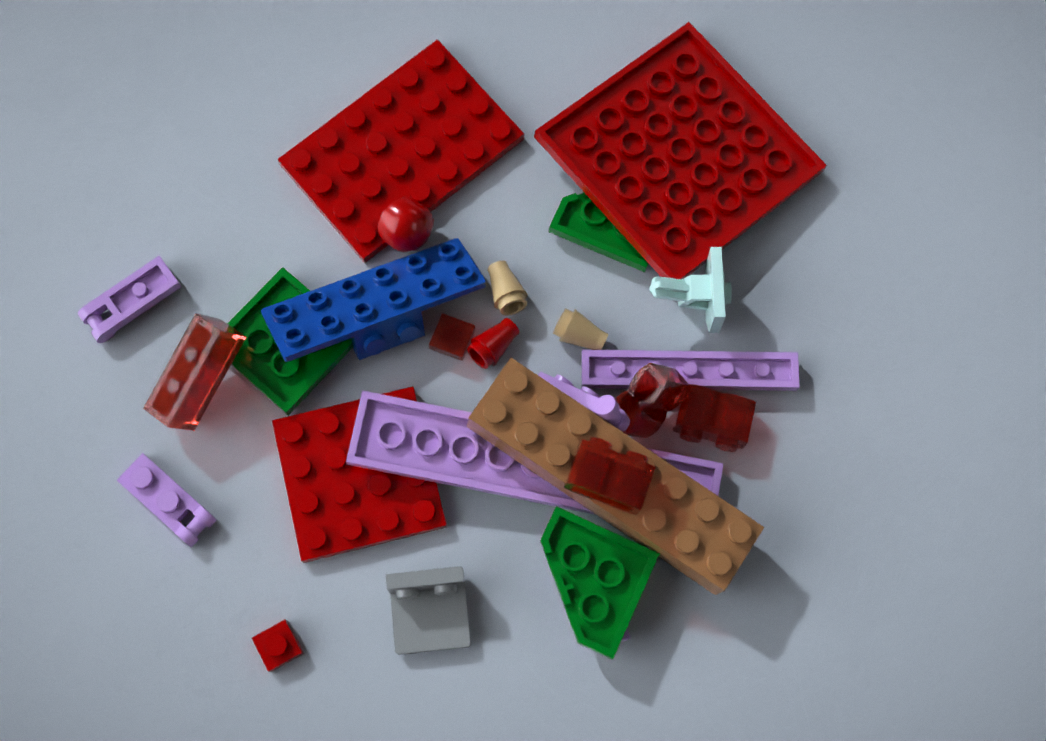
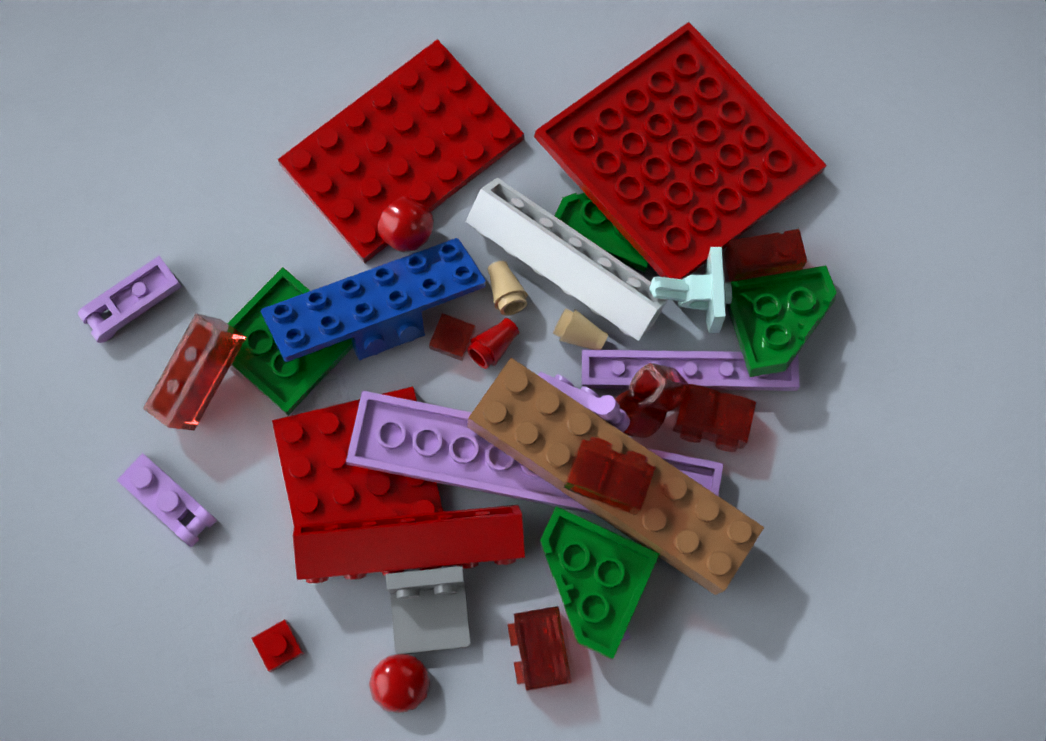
none -> red brick [293,505,525,583]
none -> clear tile [310,368,351,410]
none -> red hair [369,654,430,713]
none -> white brick [466,178,668,341]
none -> clear red brick [507,606,572,692]
none -> clear red brick [724,229,807,282]
none -> green plate [726,265,837,377]

